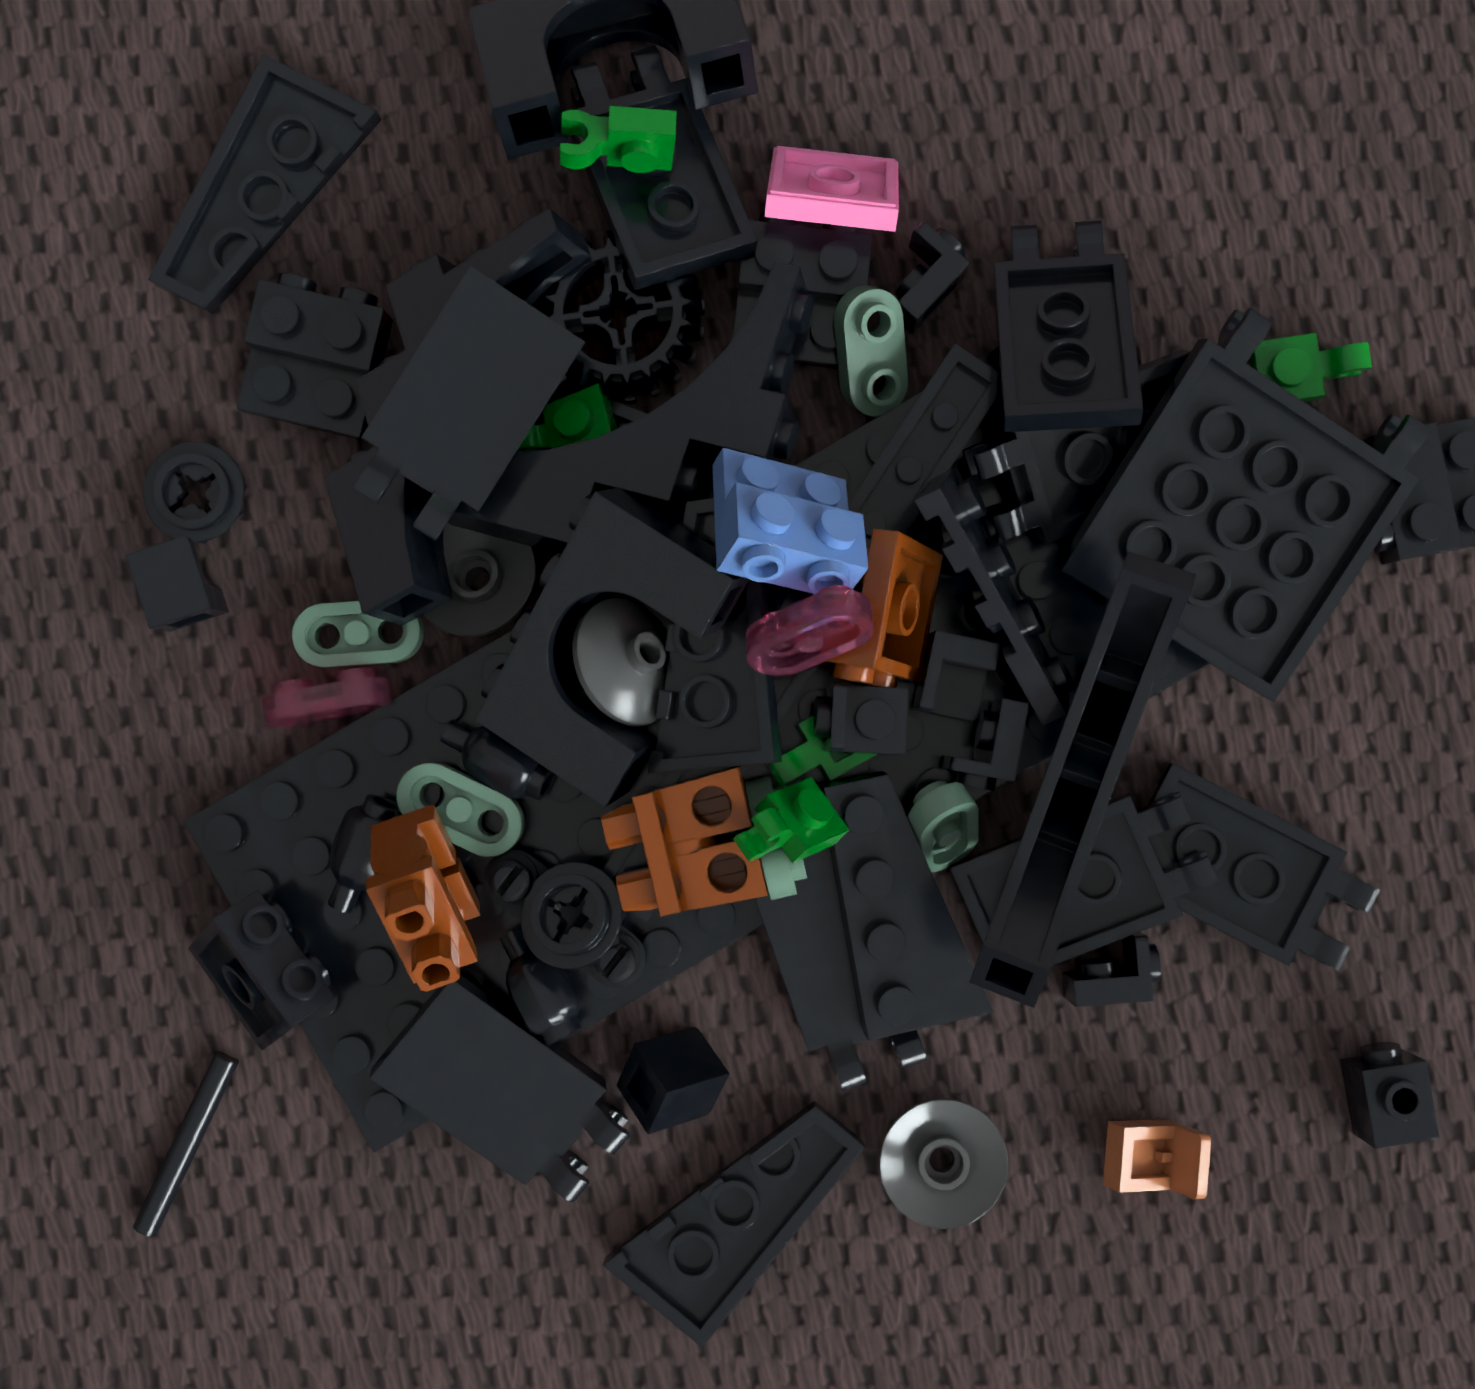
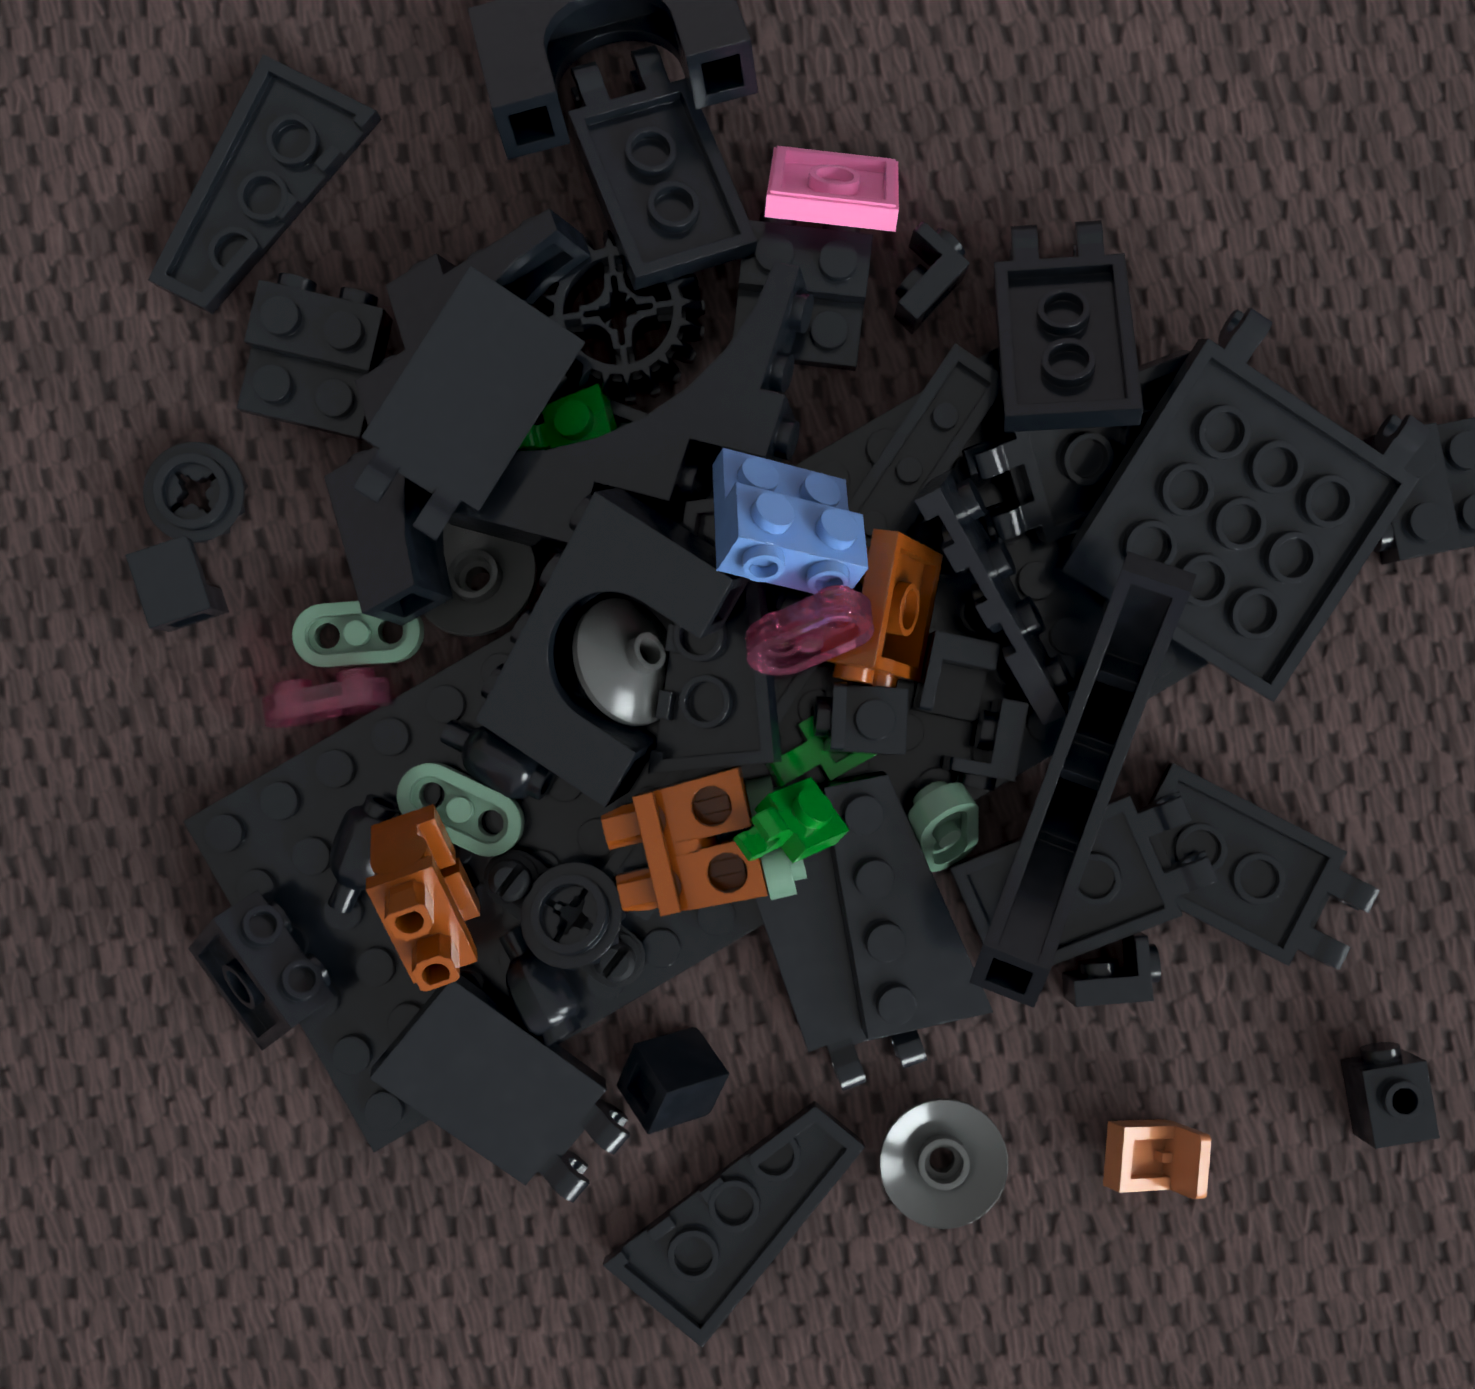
black bar [133,1051,239,1237] -> none
green plate [560,106,677,173] -> none
sand green plate [834,285,908,417] -> none
green plate [1249,333,1372,402] -> none

